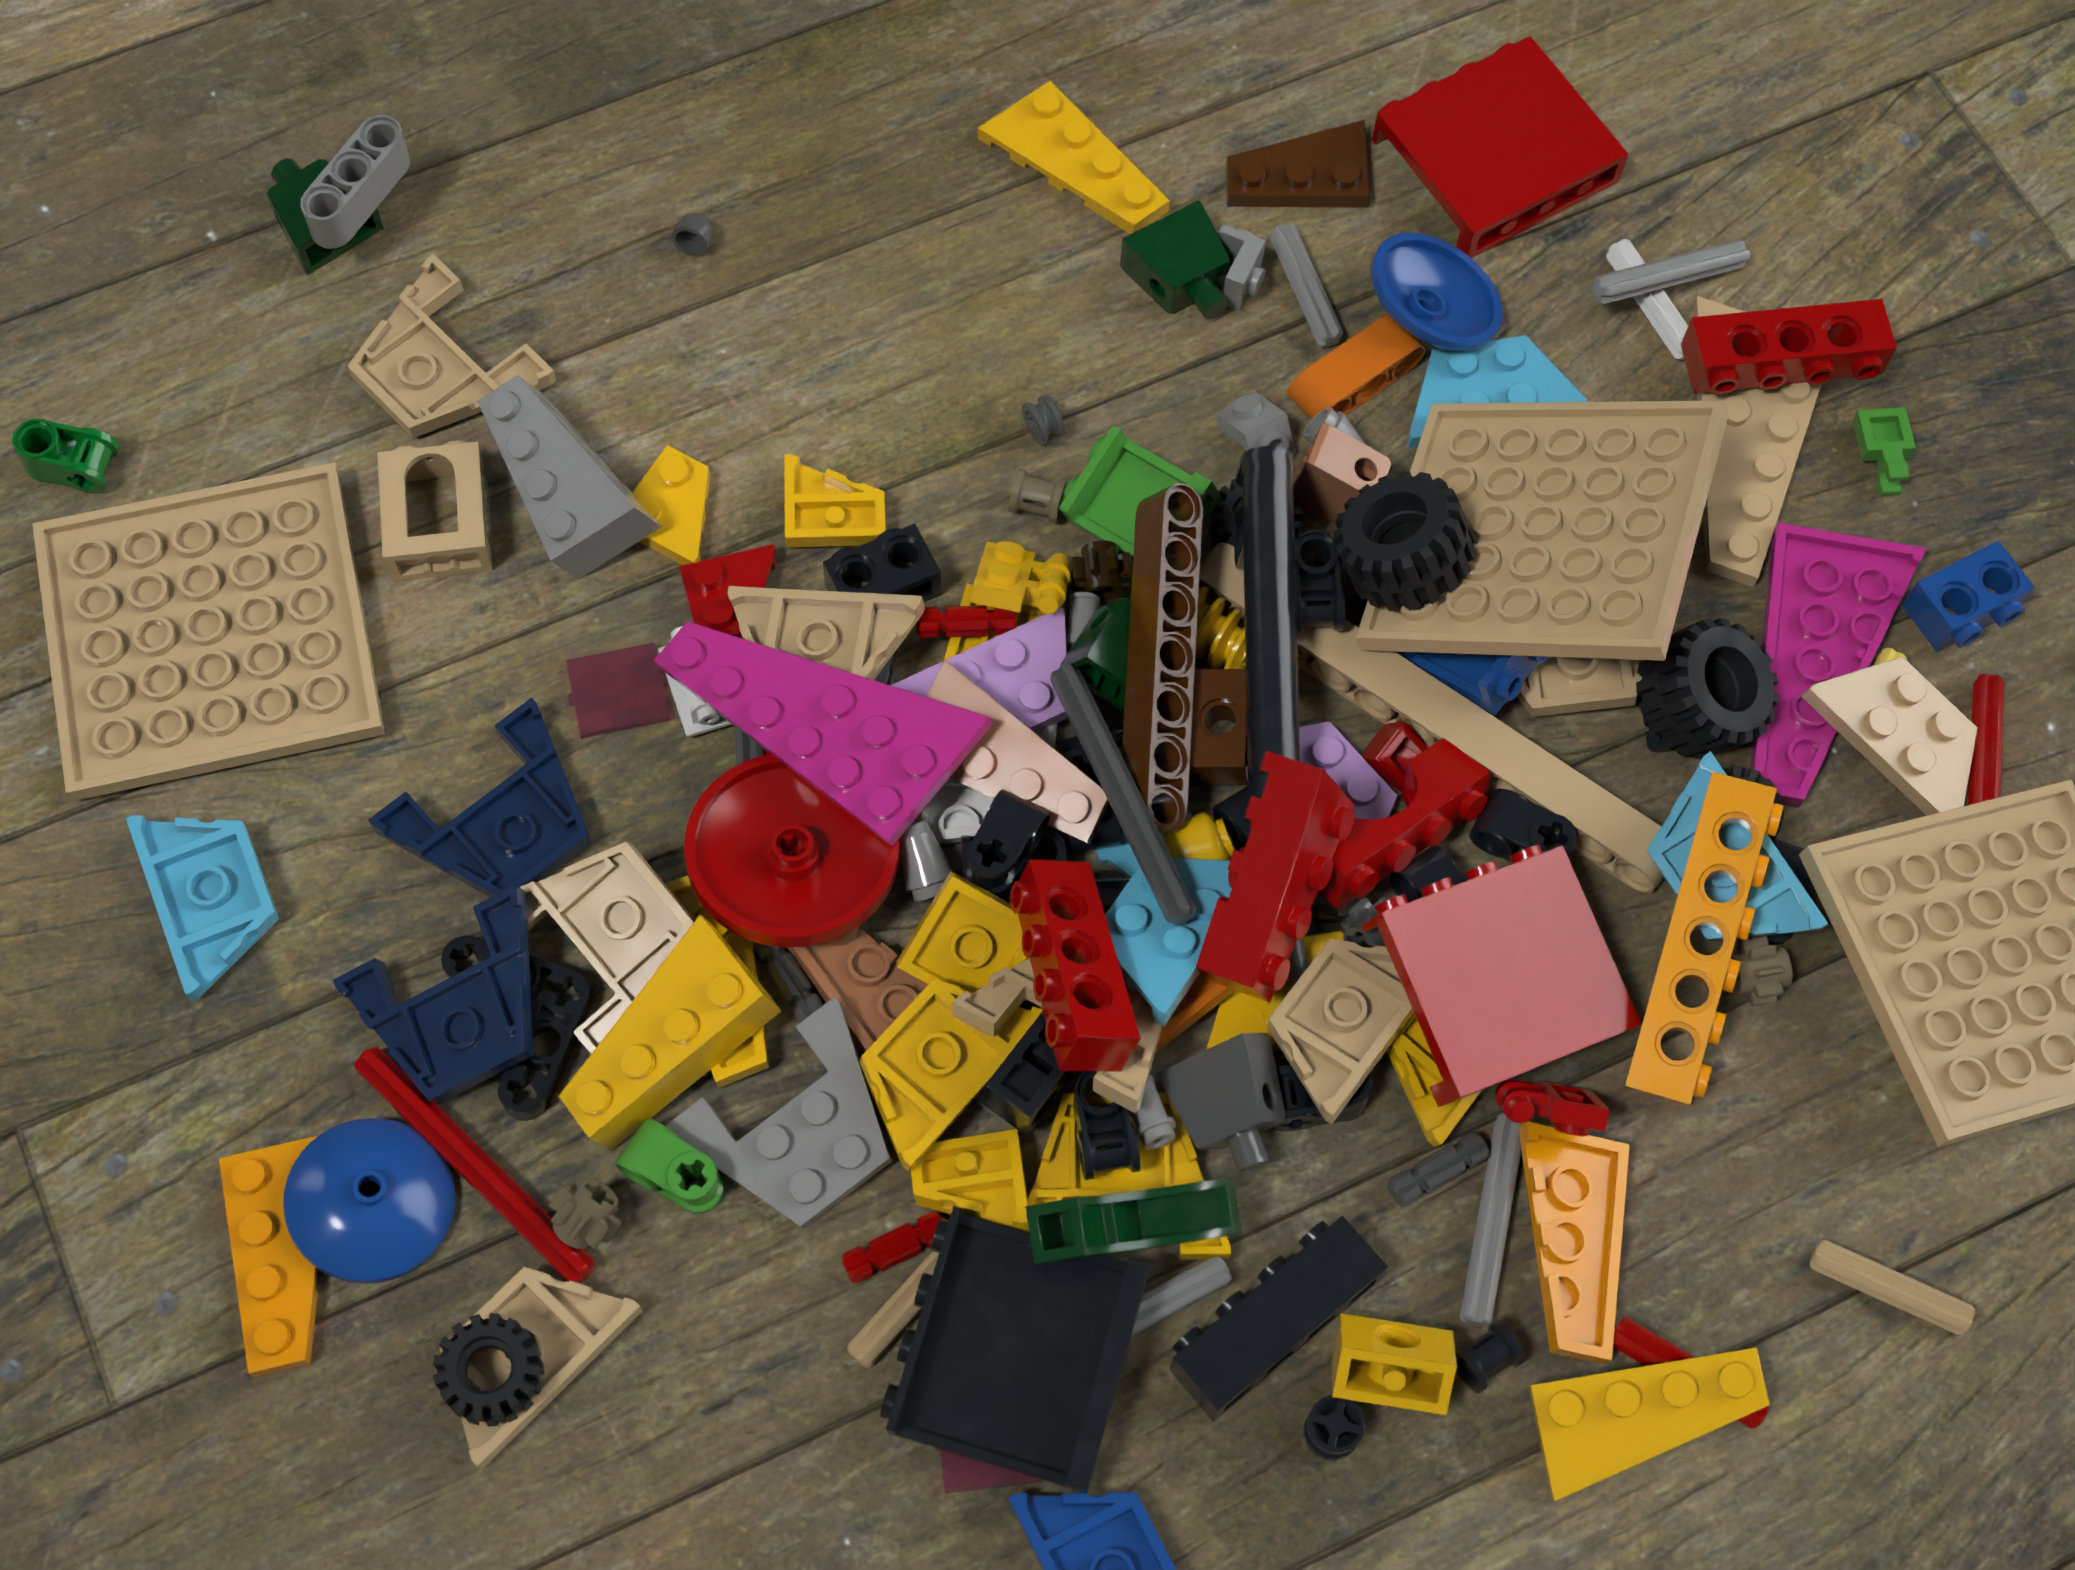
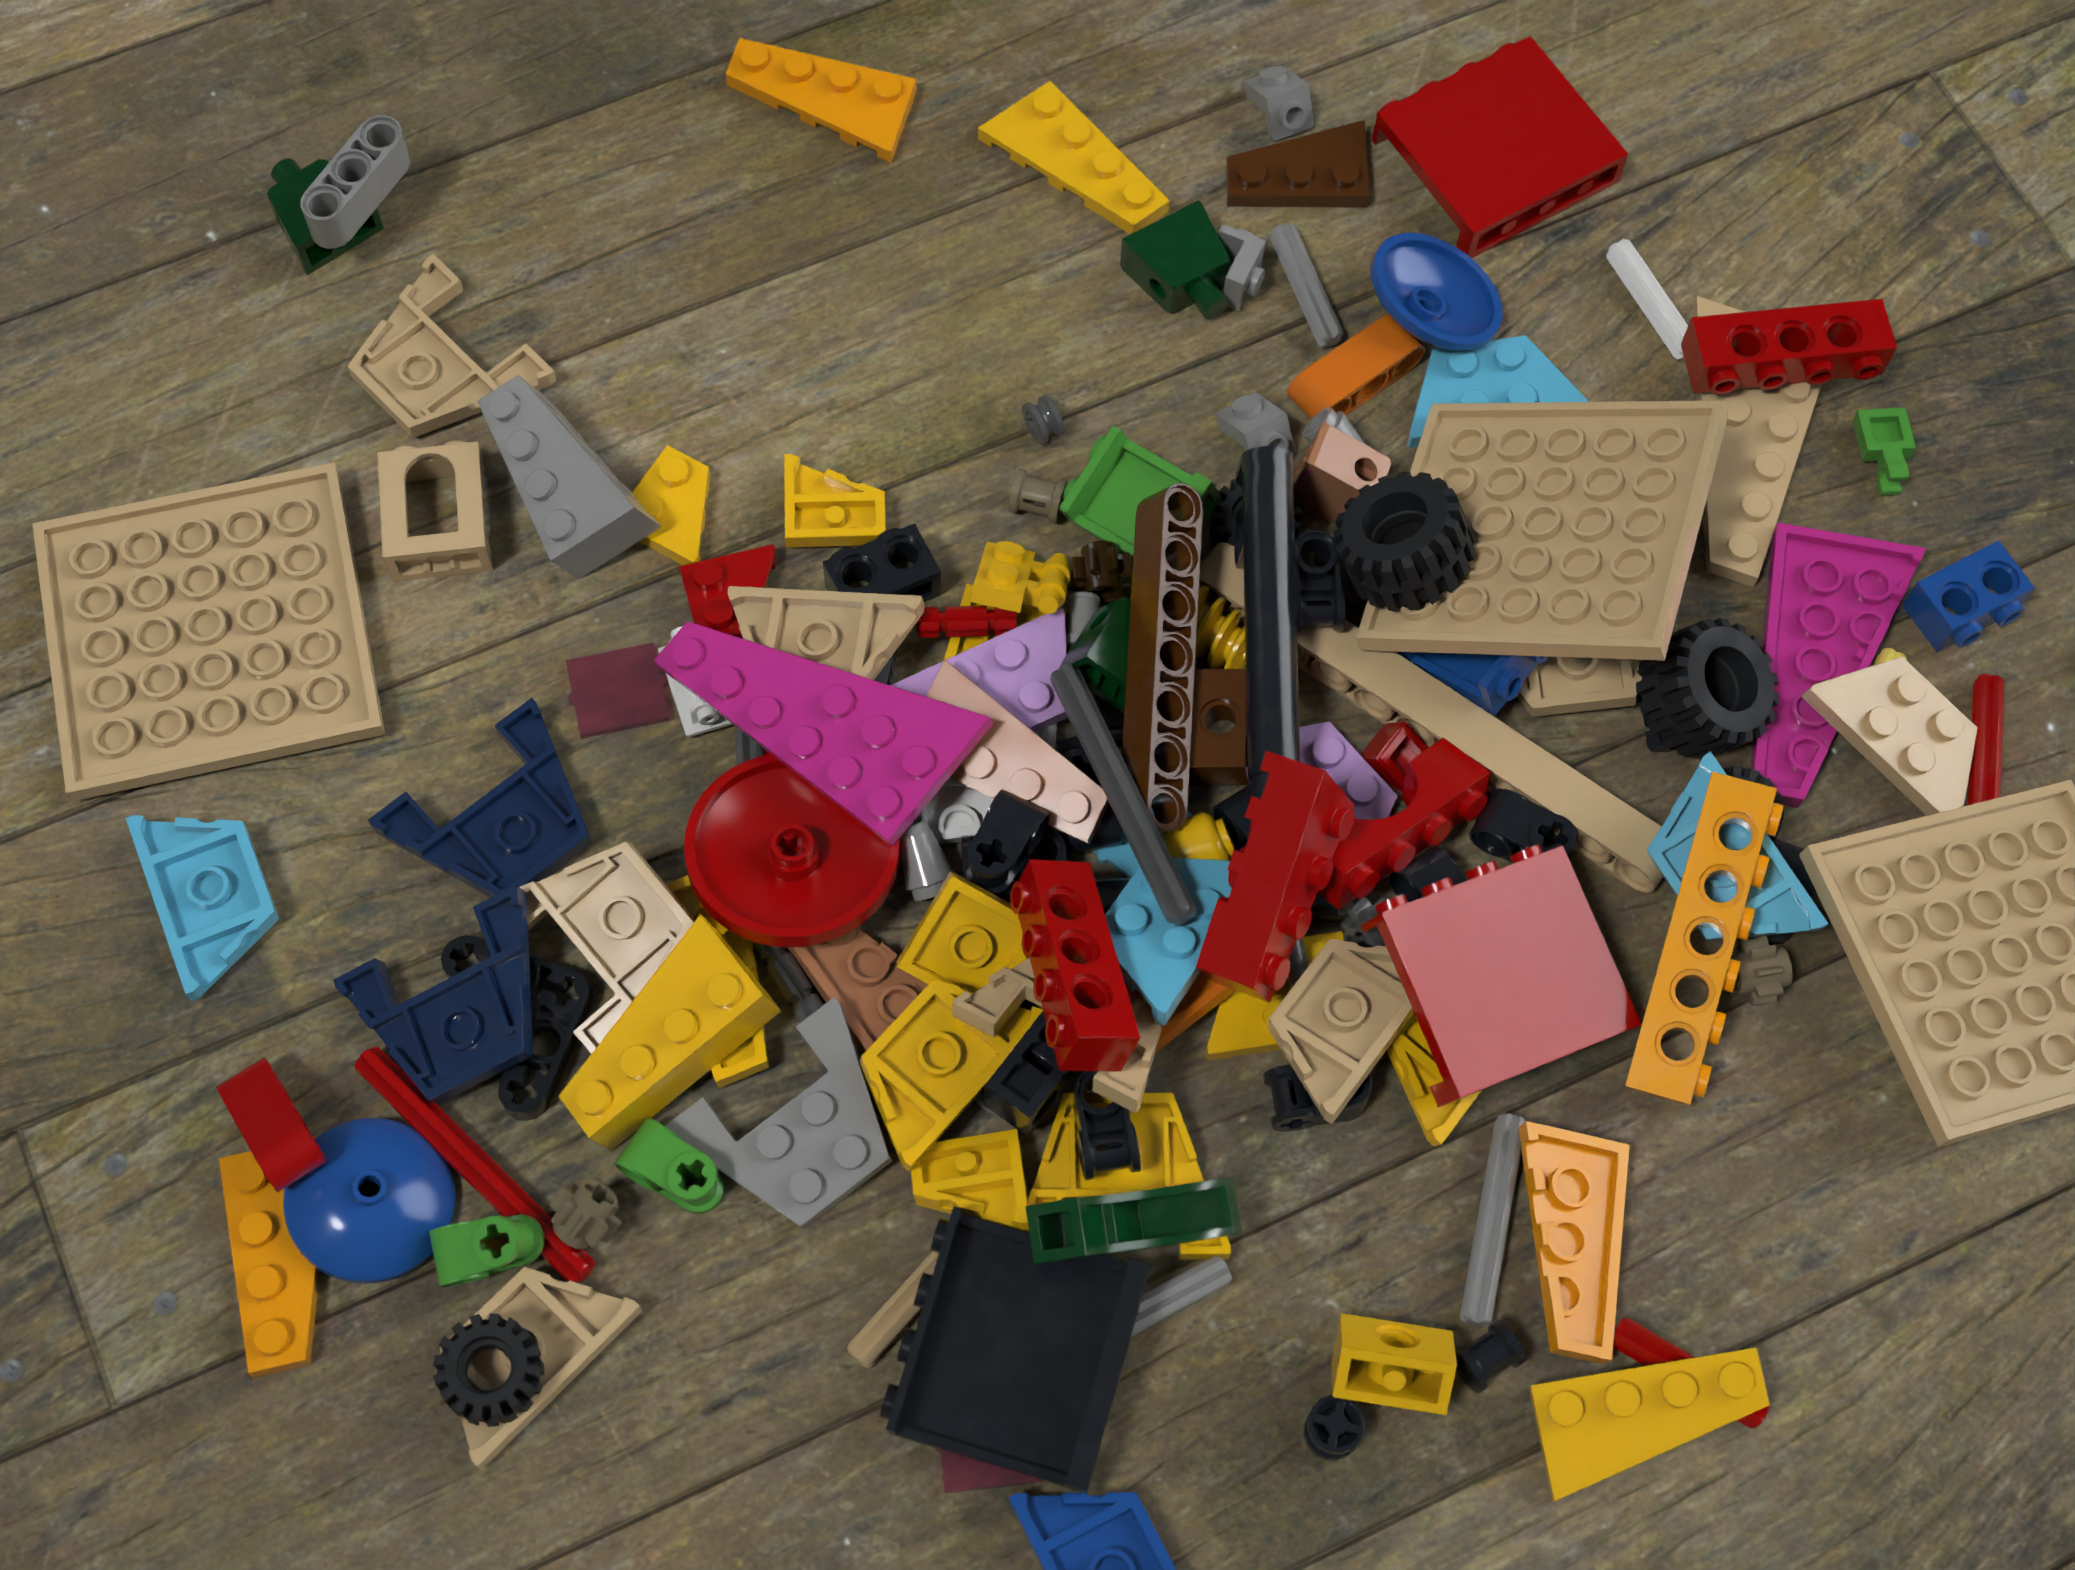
green piece [12,418,120,494] -> none
dark grey hinge [671,213,713,256] -> none
red axle [841,1211,942,1283] -> none
light grey pin [1129,1075,1176,1150] -> none
dark grey torso [1157,1033,1286,1173] -> none
black brick [1169,1216,1388,1422] -> none
dark grey axle [1387,1132,1490,1206] -> none
red plate [1495,1079,1609,1136] -> none
light grey axle [1590,240,1751,304] -> none
tan axle [1809,1240,1975,1335] -> none
none -> red beam [216,1057,327,1193]
none -> bright green piece [429,1215,544,1288]
none -> light orange wing [725,38,917,163]
none -> light grey bracket [1244,66,1314,140]

